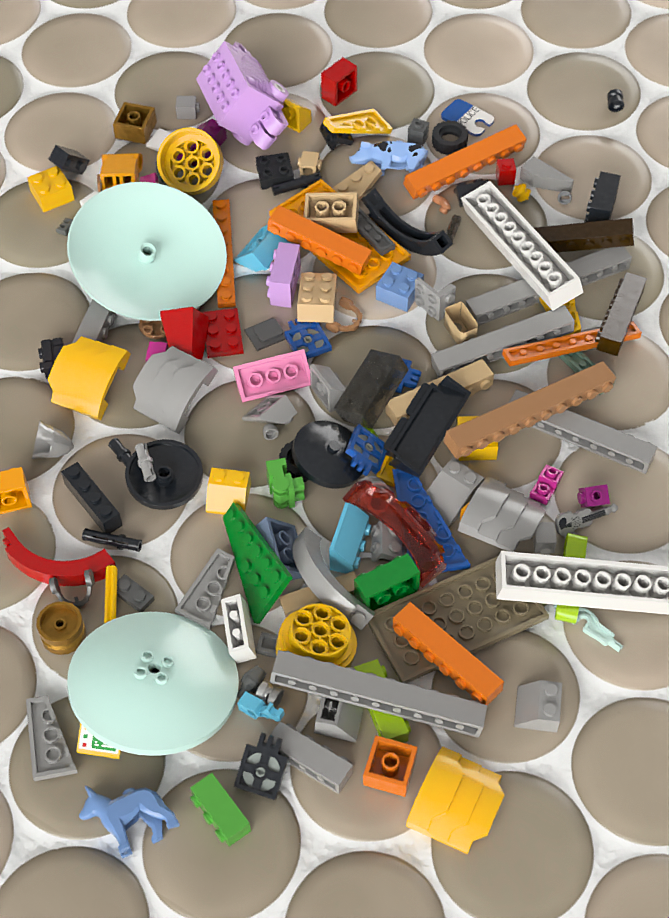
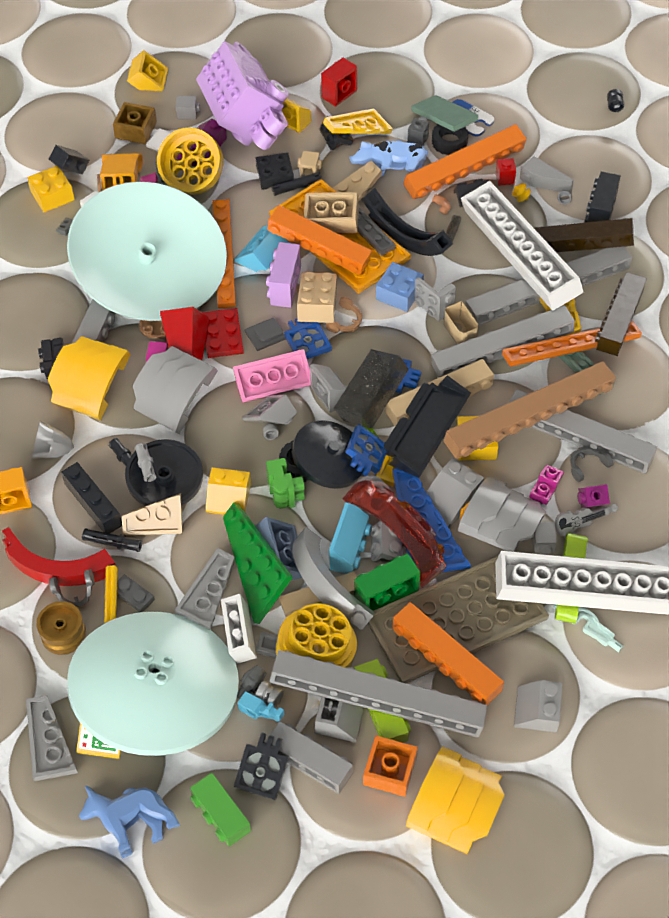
none -> wing [122,493,183,535]
none -> yellow slope [127,50,168,91]
none -> sand green tile [411,95,479,131]
none -> dark grey piece [571,446,613,482]

